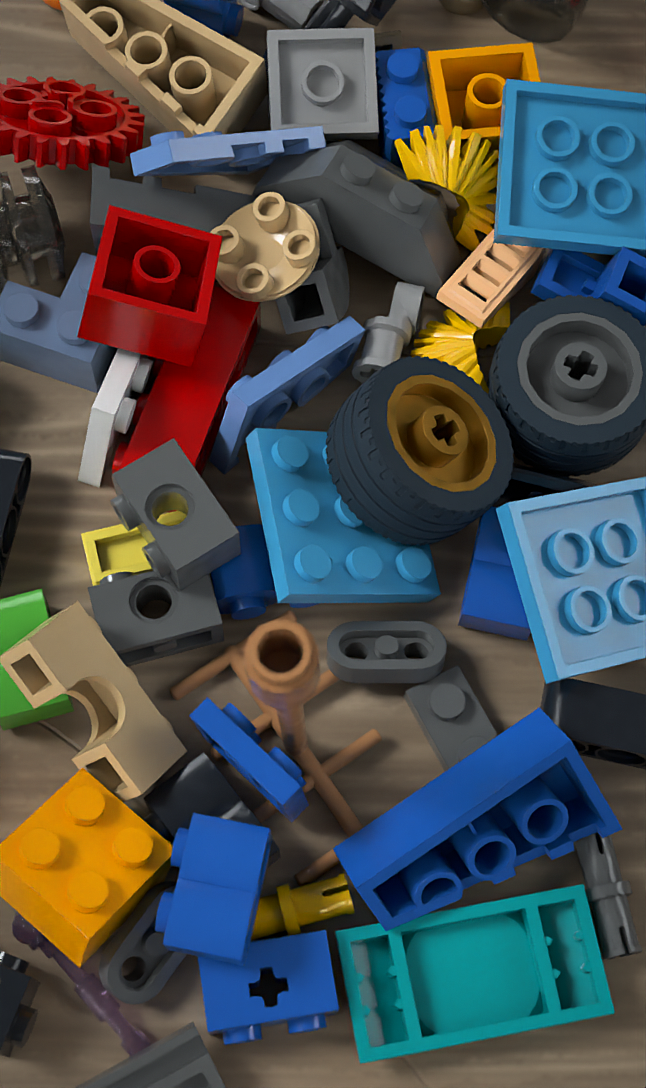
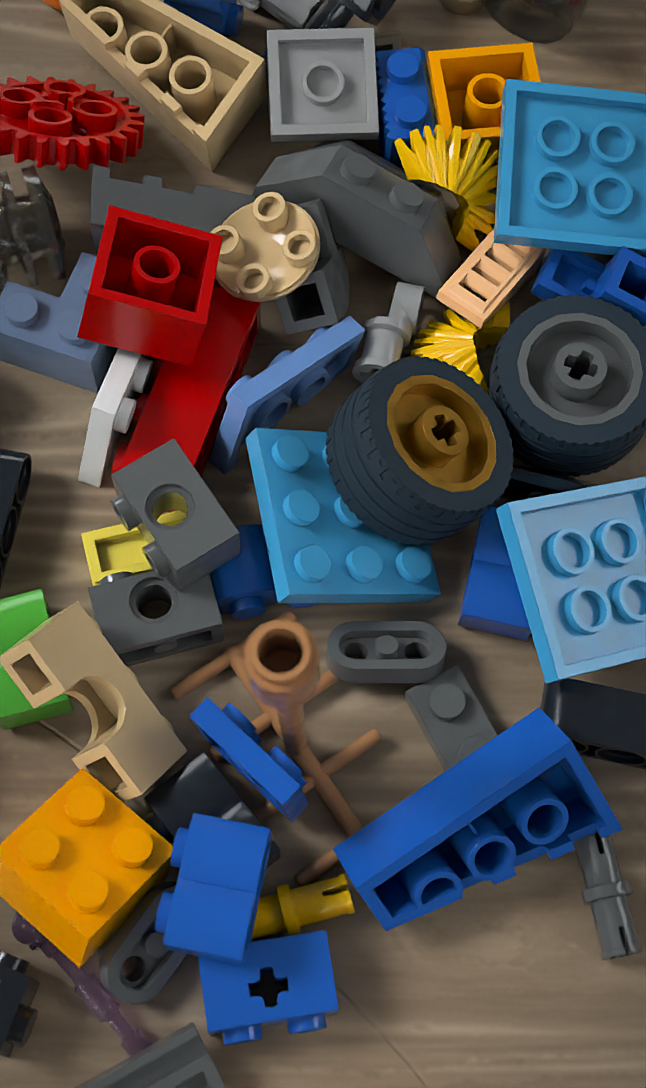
medium blue wing [130,126,326,176] -> none
teal slope [335,884,615,1064] -> none

